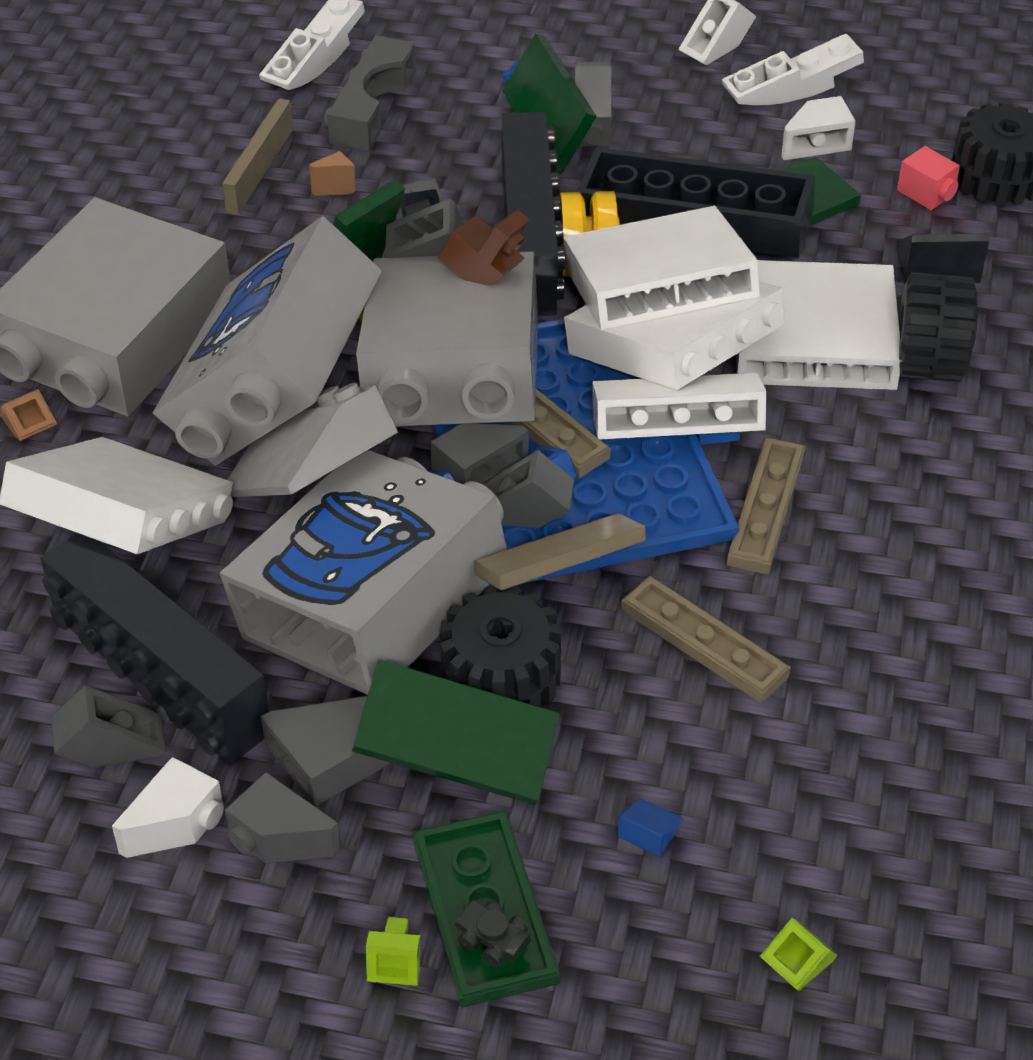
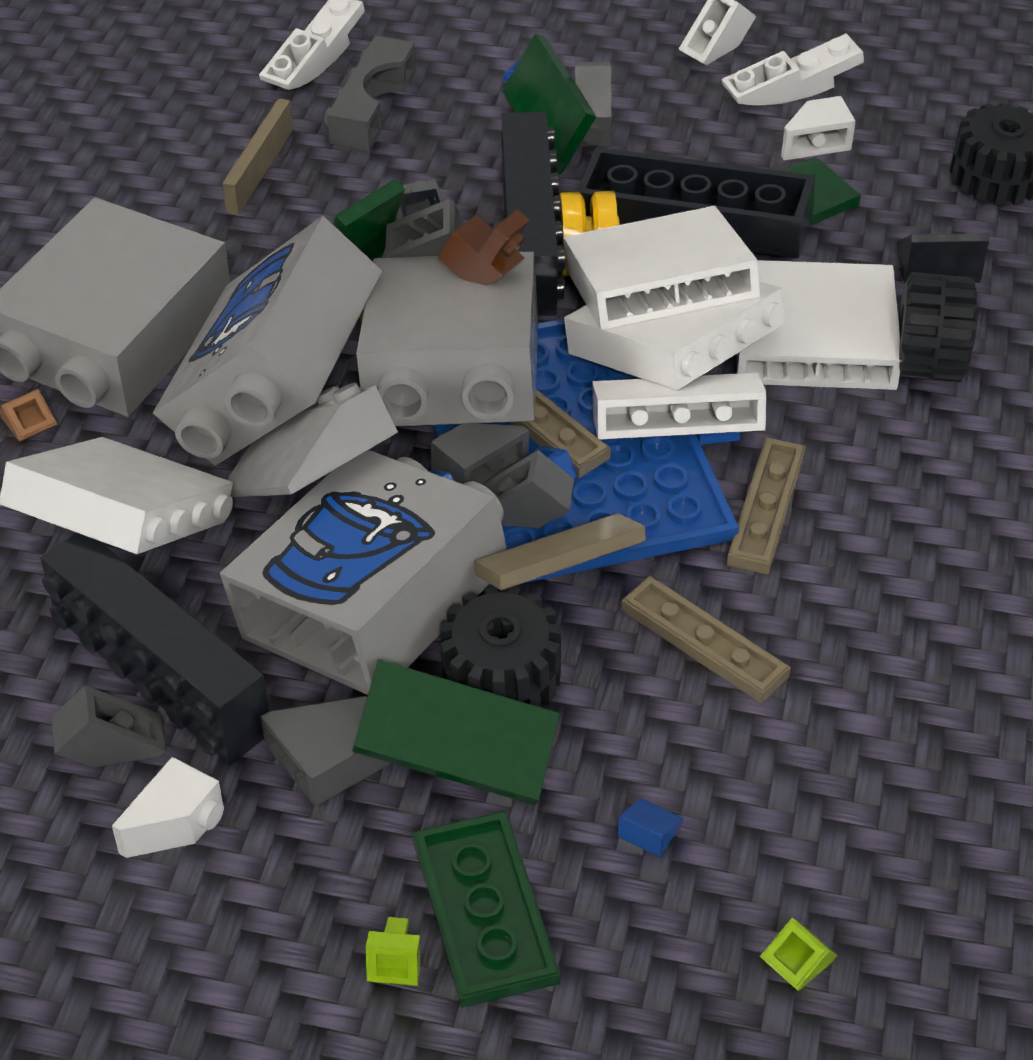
dark grey slope [225,772,341,863] -> none
medium nougat slope [309,151,356,196] -> none
pearl dark grey piece [455,900,531,967] -> none
coral brick [897,146,960,210] -> none

